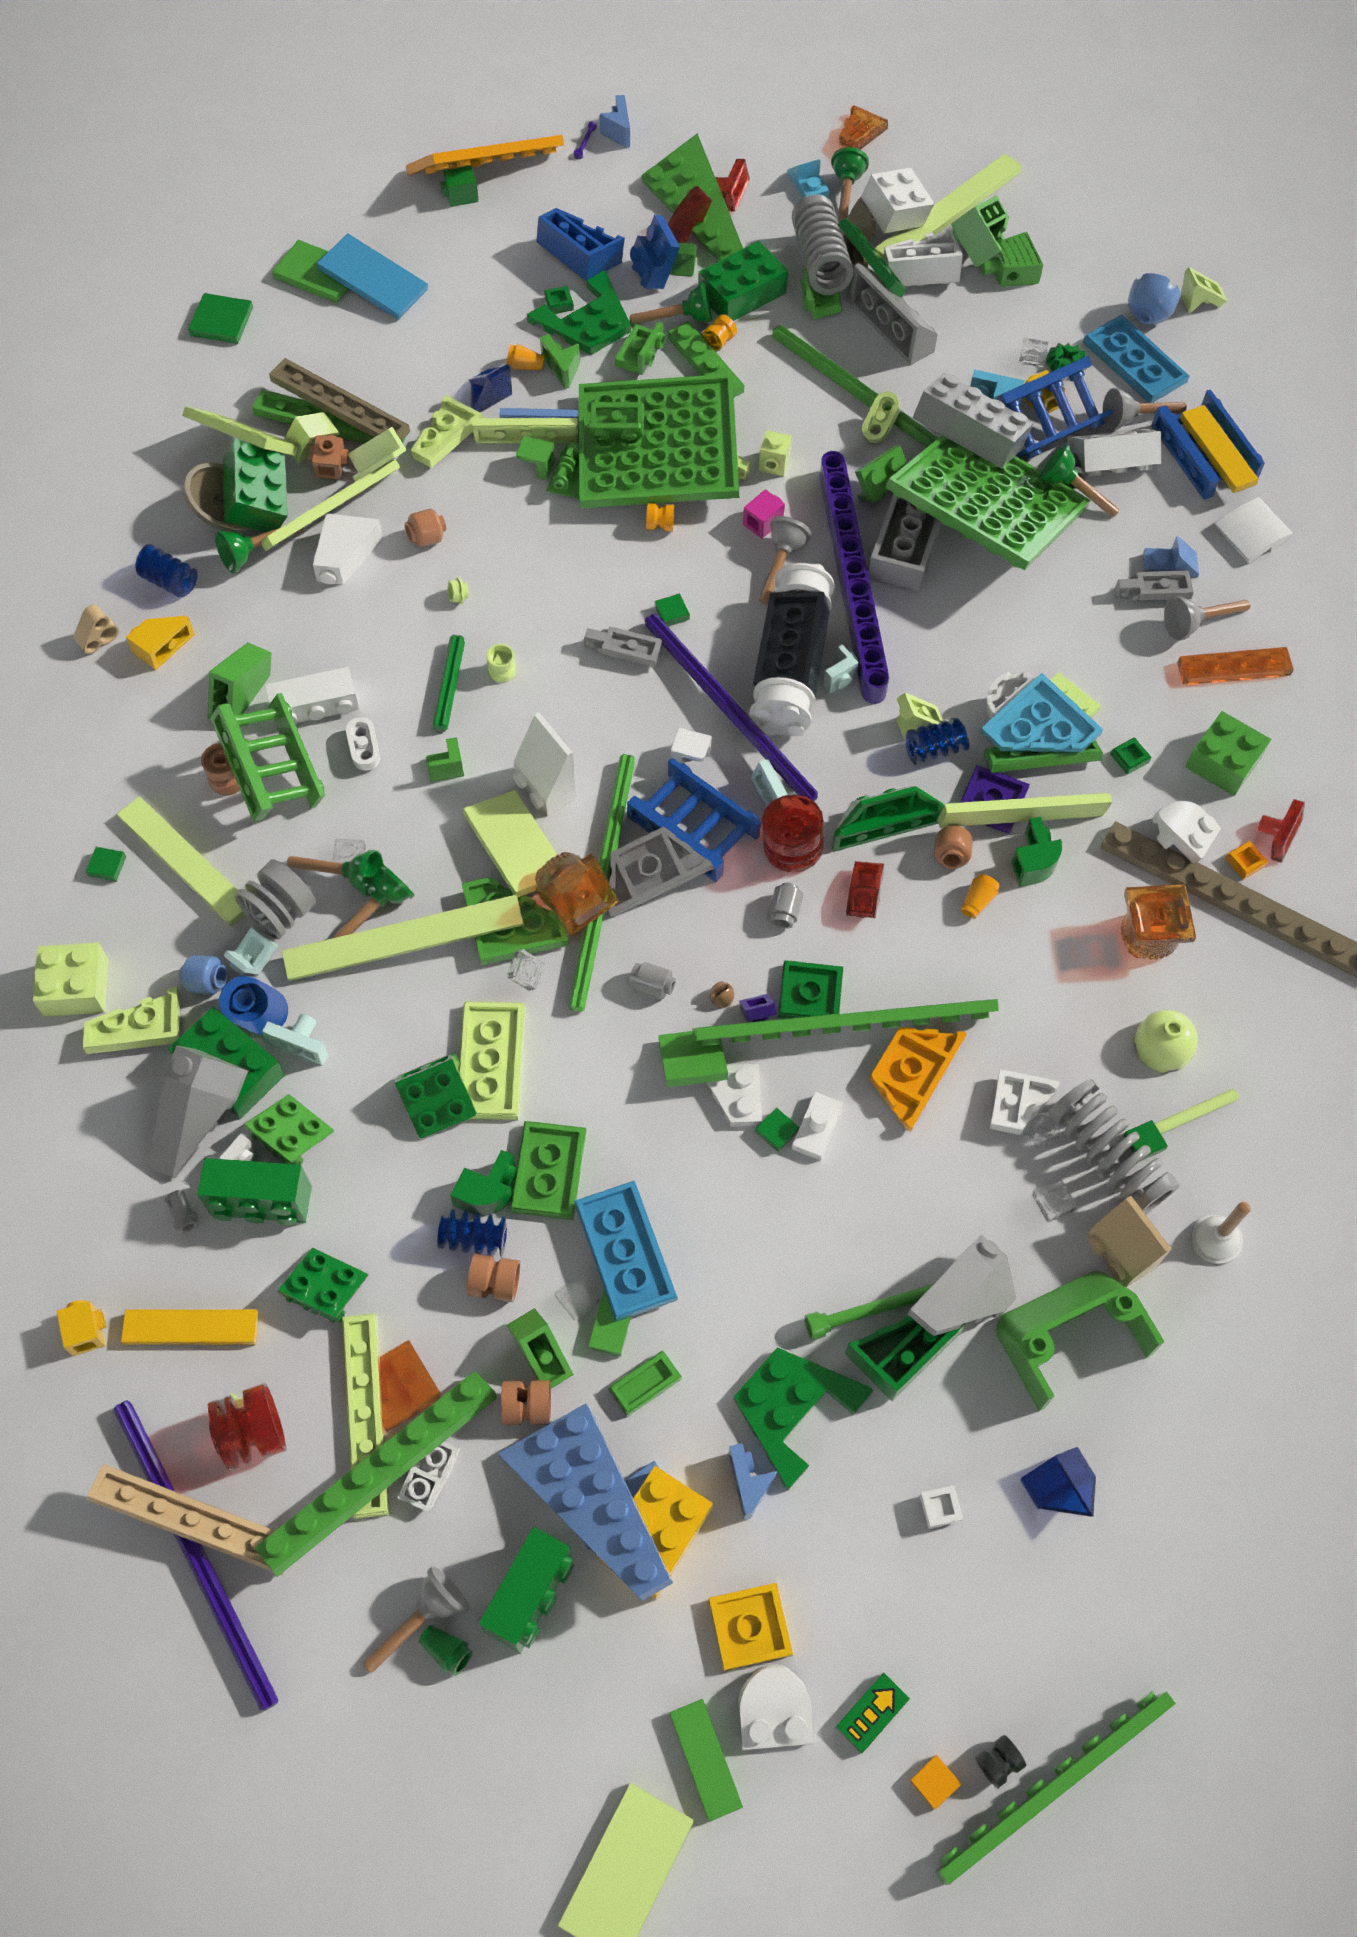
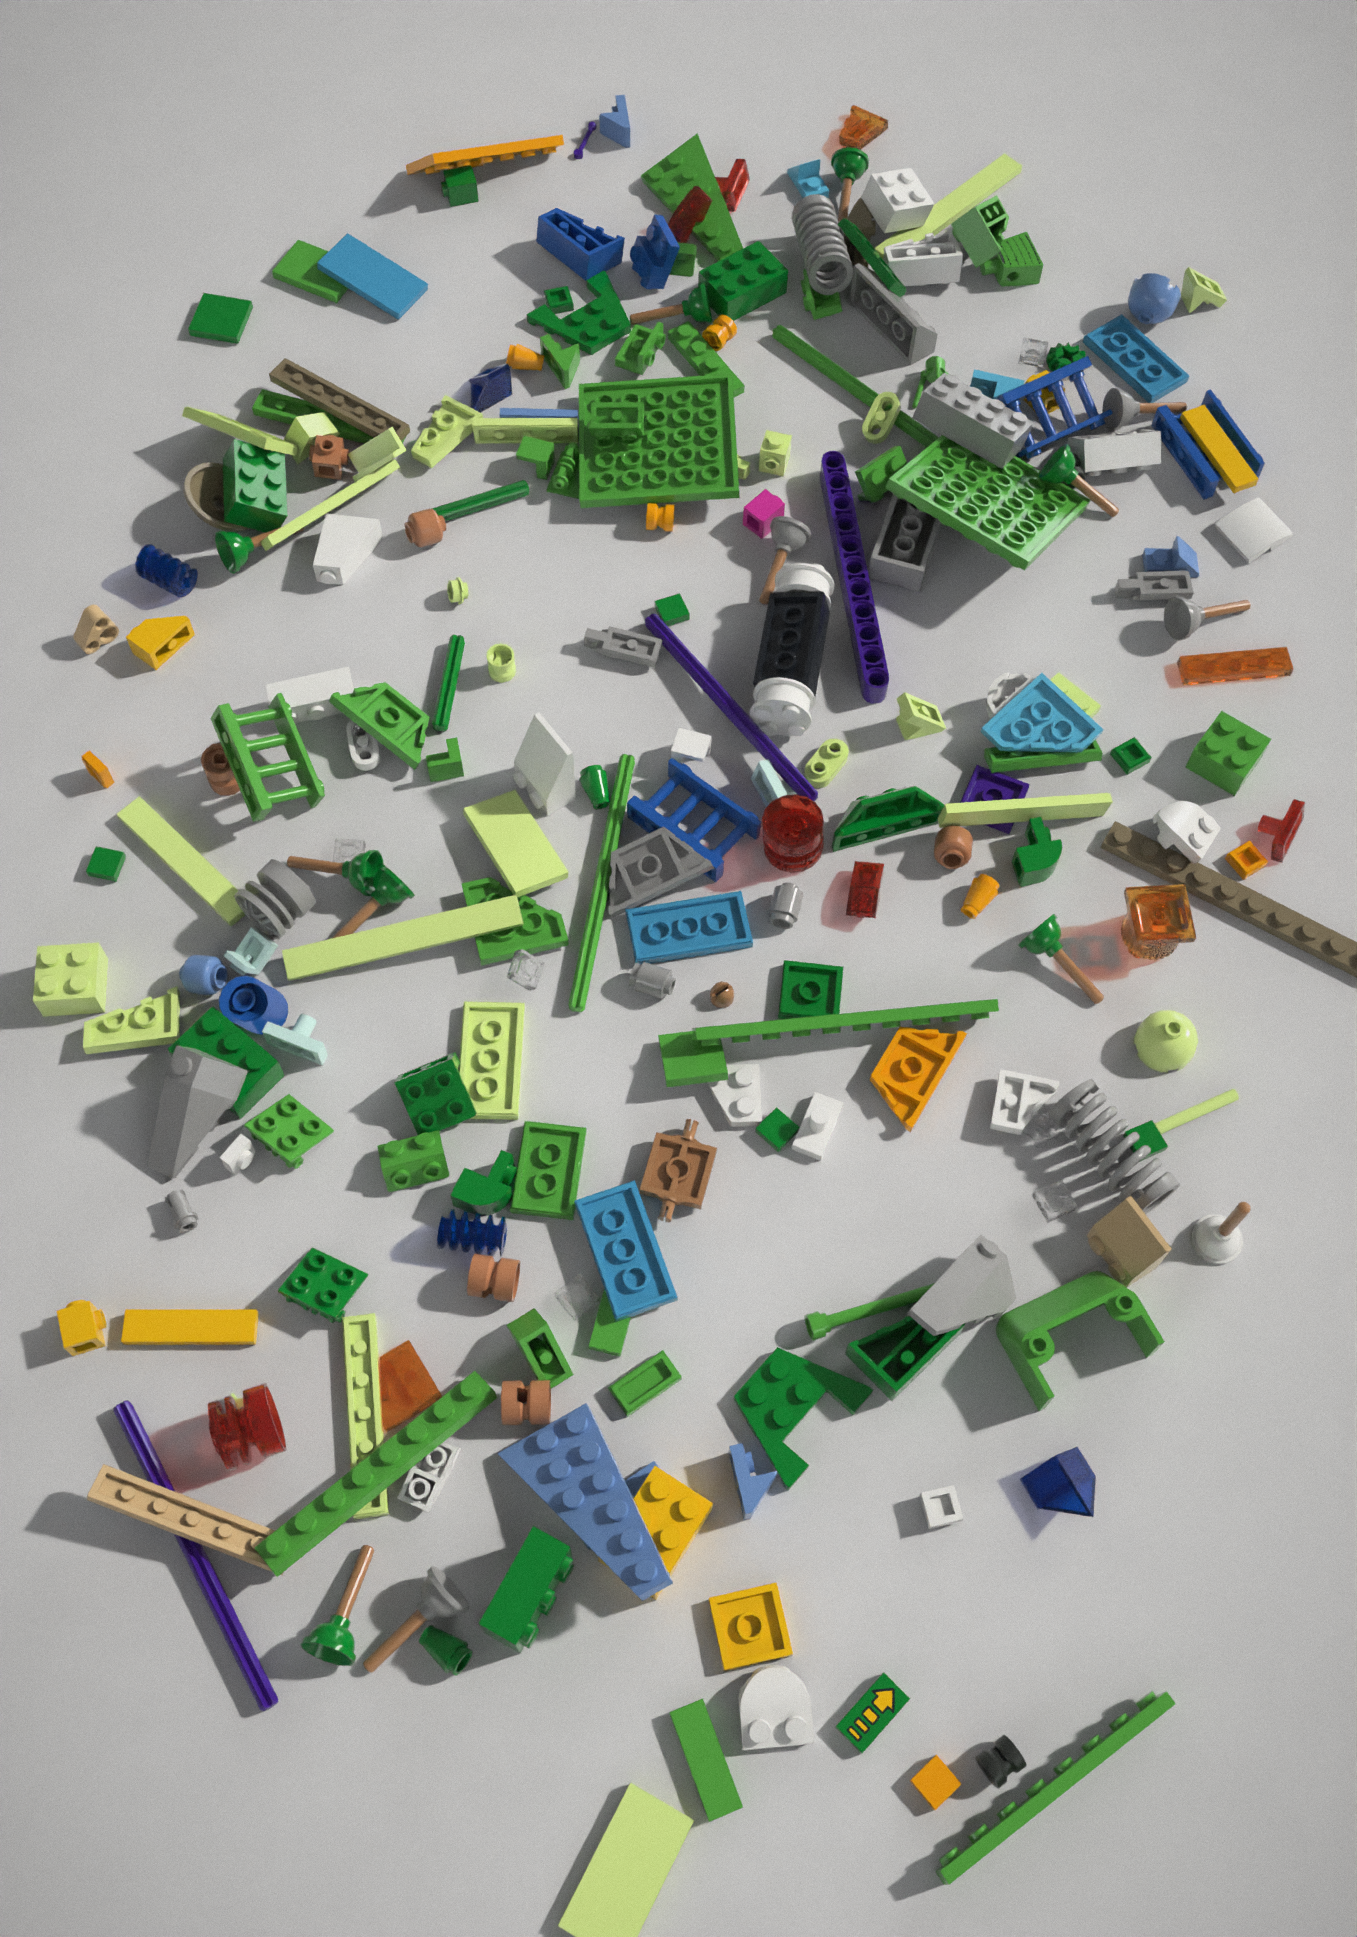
green brick [197,1158,312,1226] -> none
bright green slope [207,642,272,720] -> none
clear orange piece [535,852,619,936] -> none
dark purple plate [739,994,777,1022] -> none
light aqua bracket [823,645,859,694] -> none
clear blue piece [905,717,970,765] -> none
none -> light orange tile [81,750,115,788]
none -> green piece [300,1545,374,1666]
none -> bright green wing [329,682,430,770]
none -> bright green bracket [377,1130,450,1192]
none -> green axle [431,480,529,521]
none -> green cone [579,765,610,810]
none -> dark azure tile [625,891,753,964]
none -> medium nougat plate [640,1119,717,1223]
none -> yellowish green plate [804,739,849,788]
none -> bright green plant [912,356,949,408]
none -> piece [1018,914,1104,1004]

